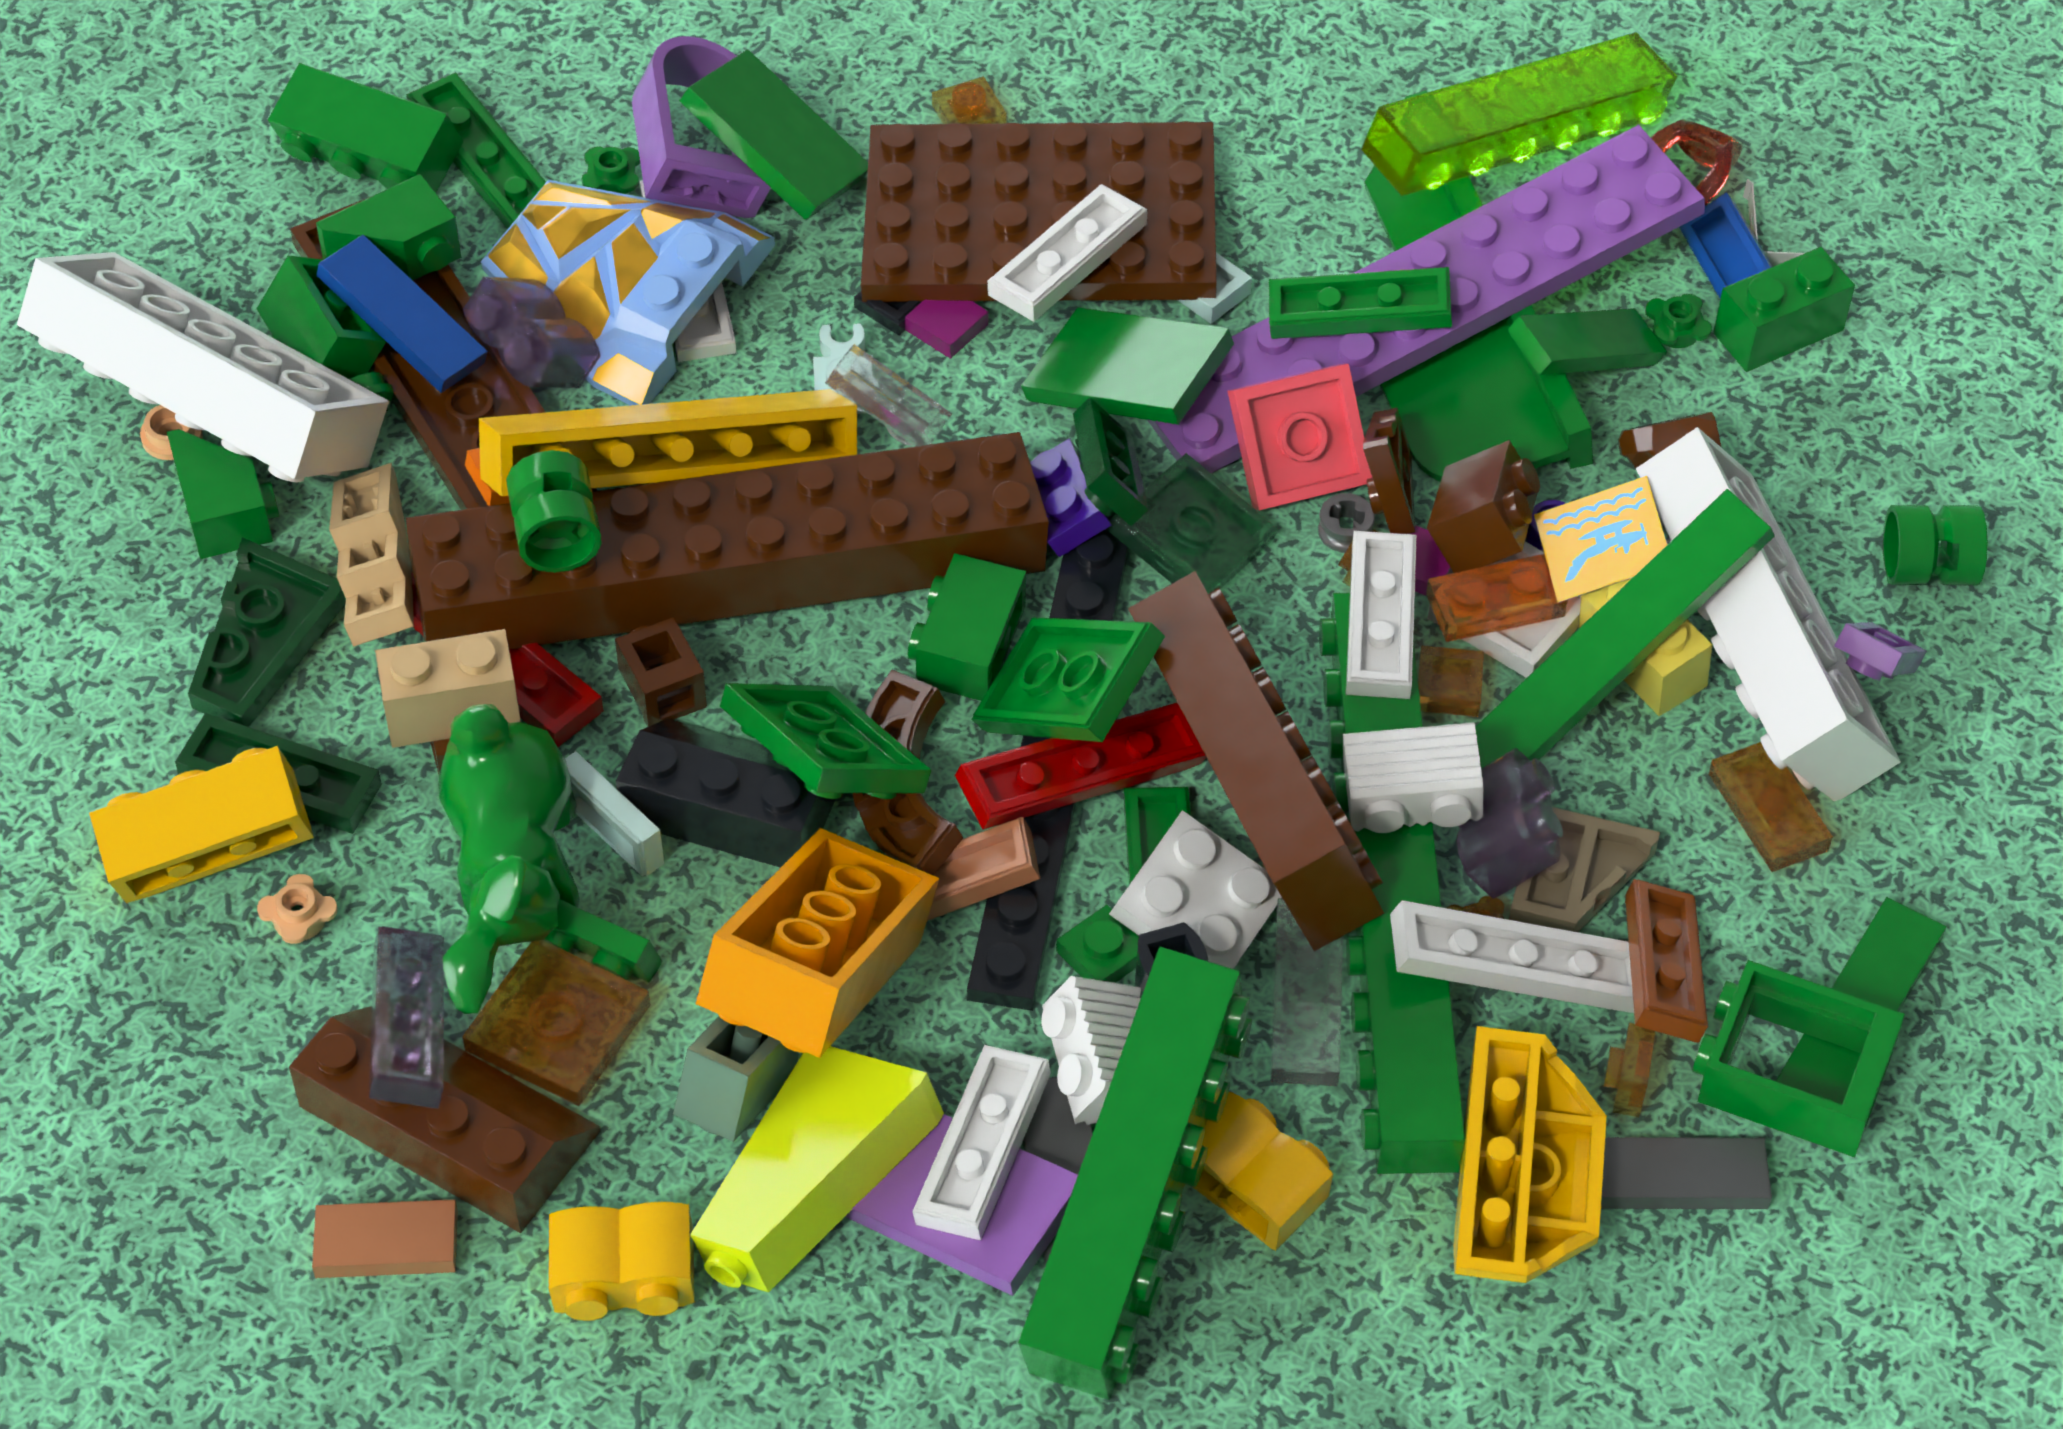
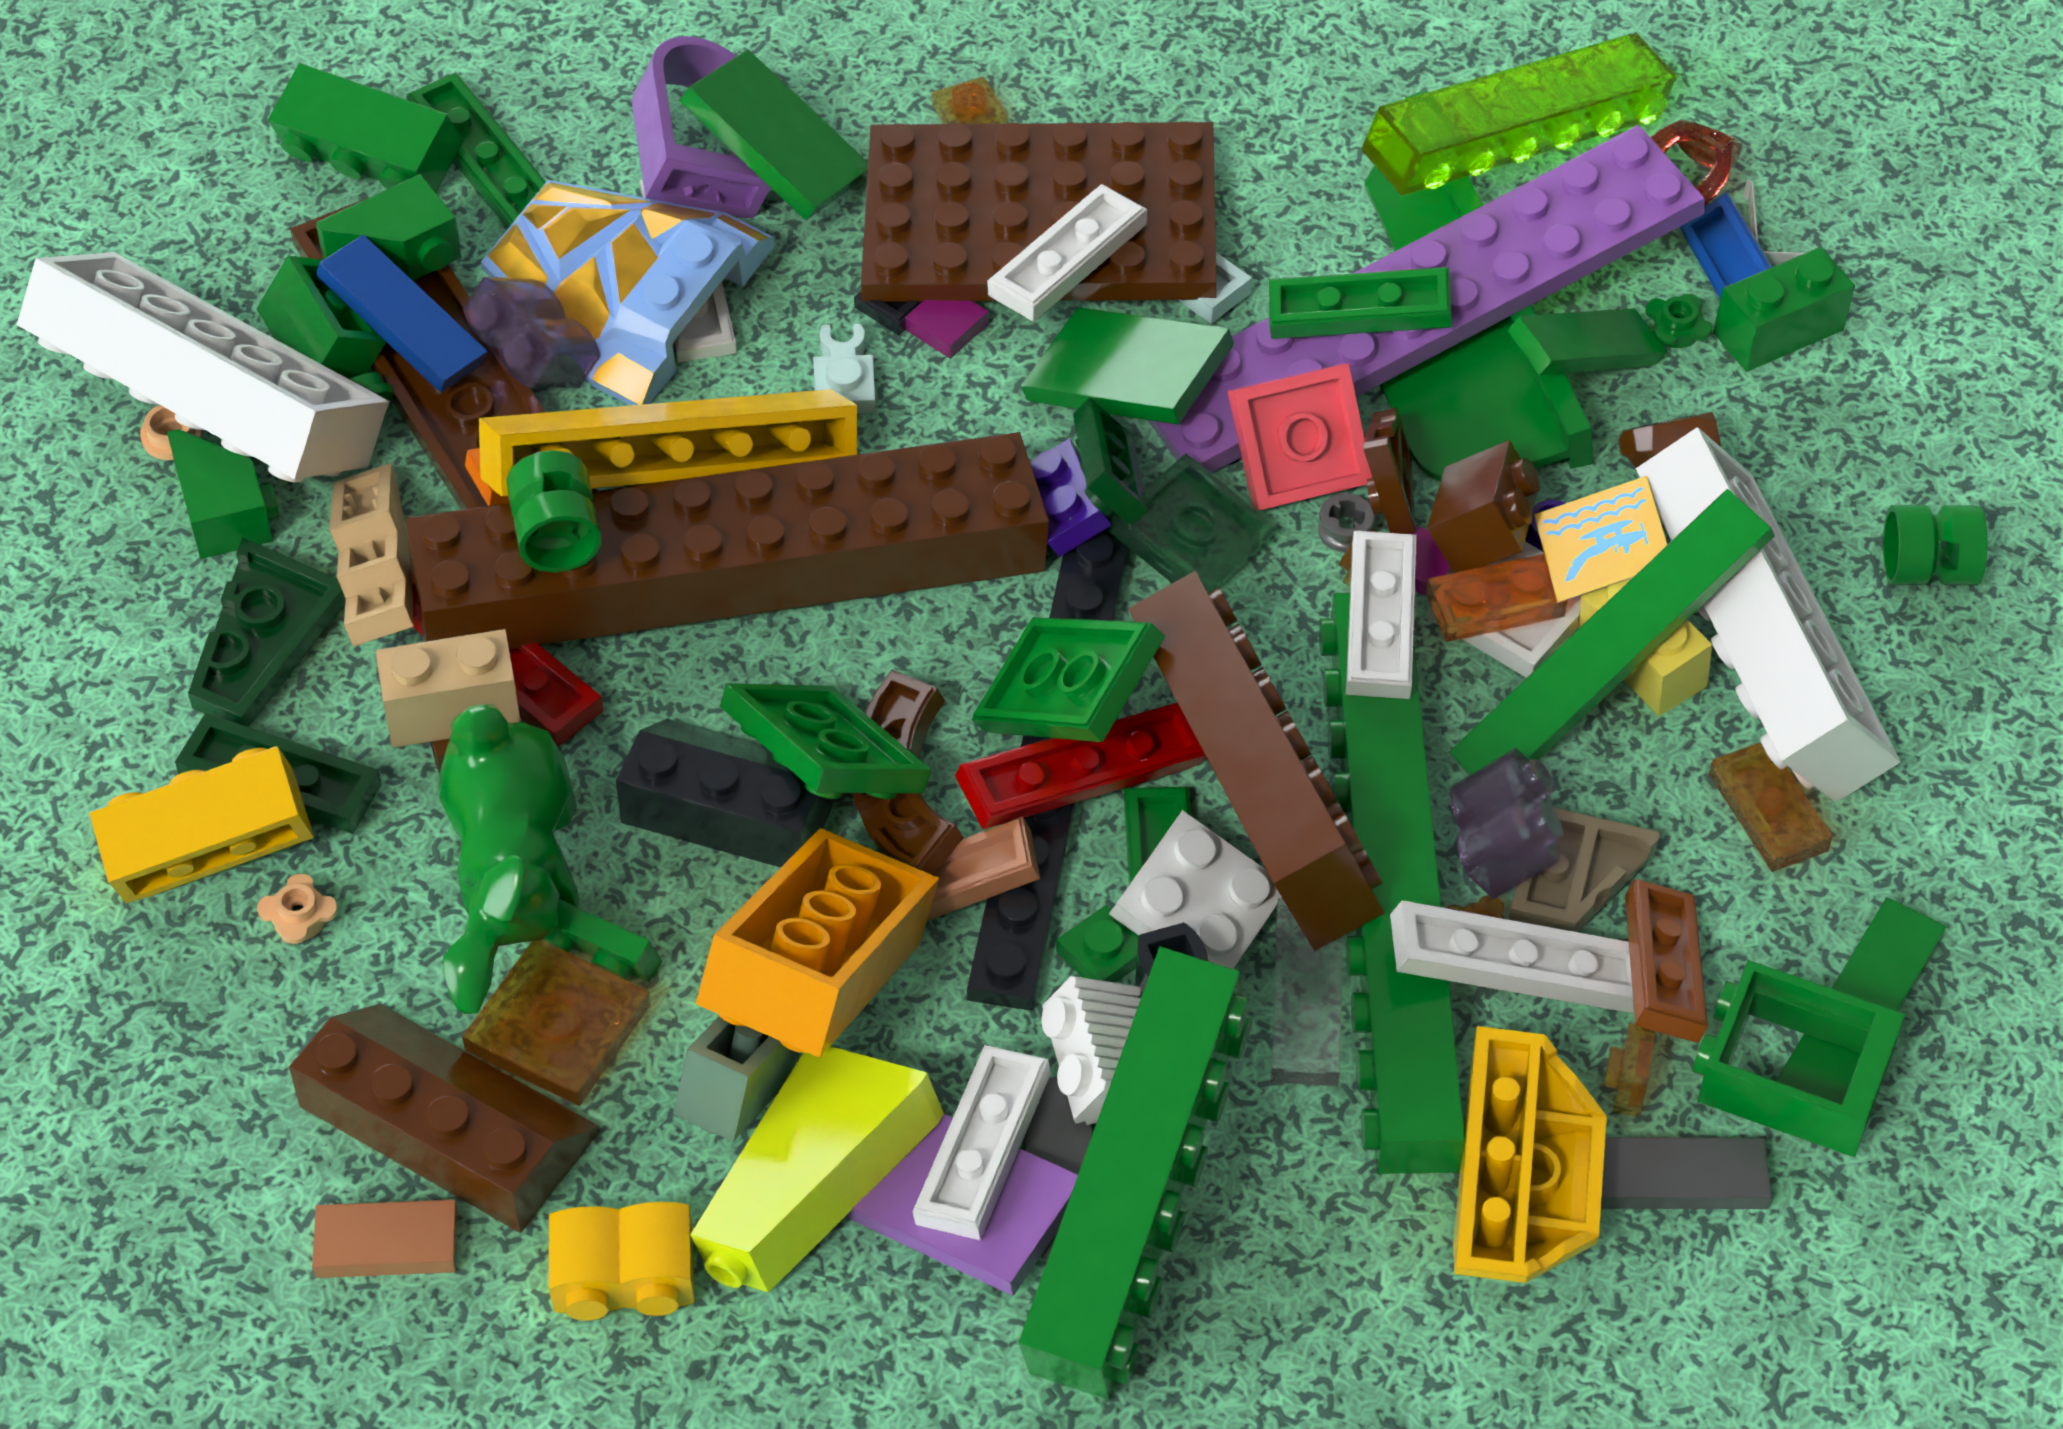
tile [369,926,444,1109] -> none
light aqua tile [565,751,664,876] -> none
green plate [582,146,640,194] -> none
reddish brown brick [615,617,707,727] -> none
clear plate [825,344,953,446] -> none
green brick [908,553,1026,701] -> none
yellow brick [1193,1091,1333,1251] -> none
white brick [1343,723,1483,833] -> none
clear orange plate [1418,645,1484,717] -> none
medium lavender plate [1834,622,1927,681] -> none

